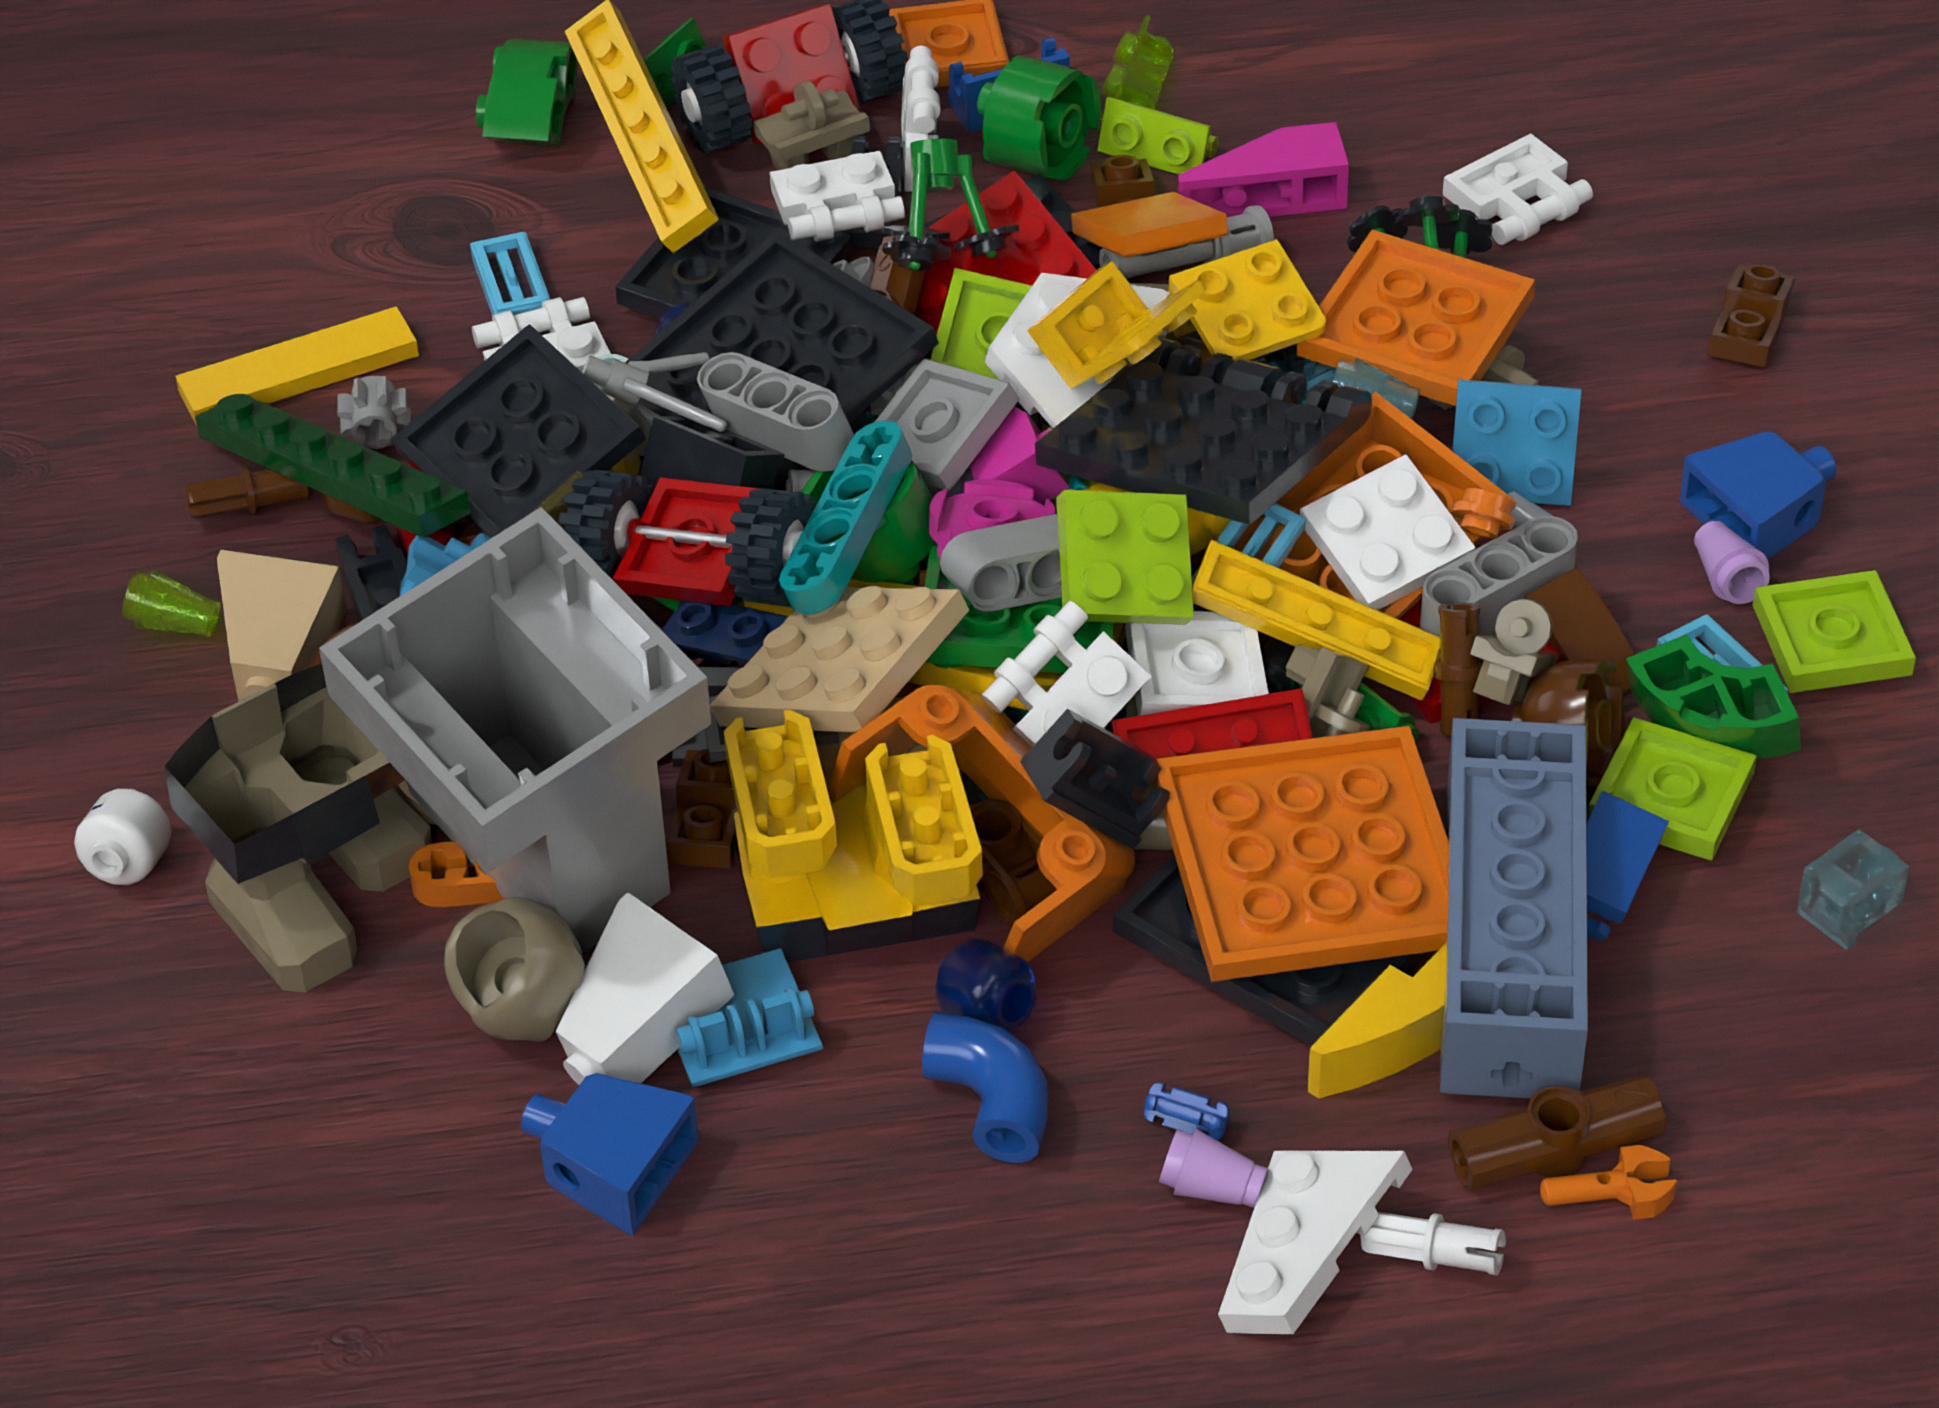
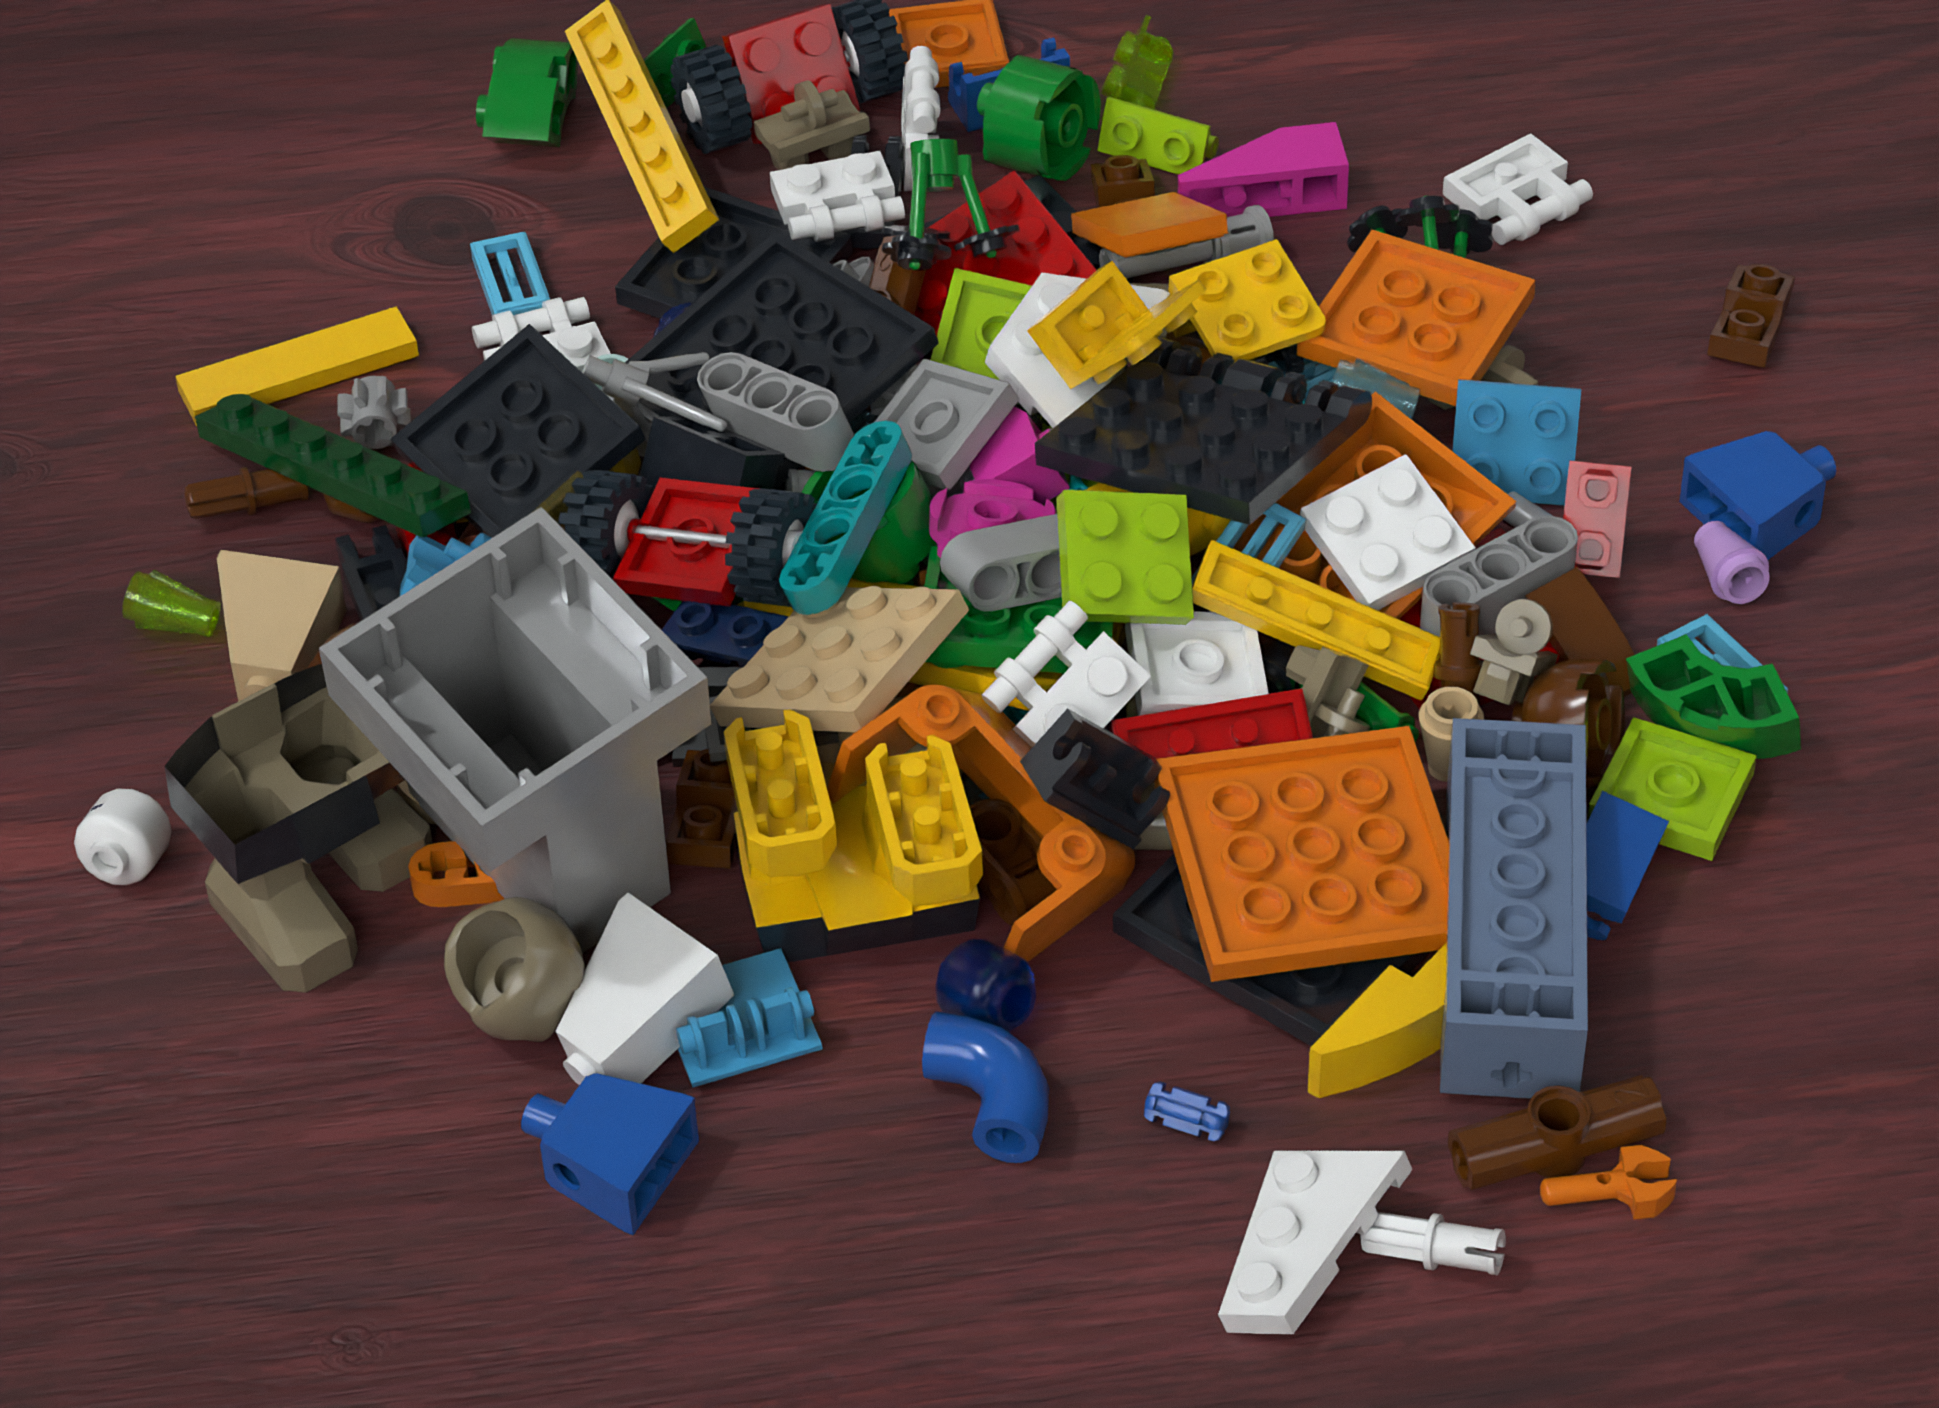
lavender cone [1159,1129,1268,1208] -> none
orange plate [1452,488,1515,539] -> none
lime plate [1753,570,1916,693] -> none
clear light blue brick [1797,829,1909,950] -> none
none -> tan cone [1419,687,1484,782]
none -> hips [1563,460,1632,578]

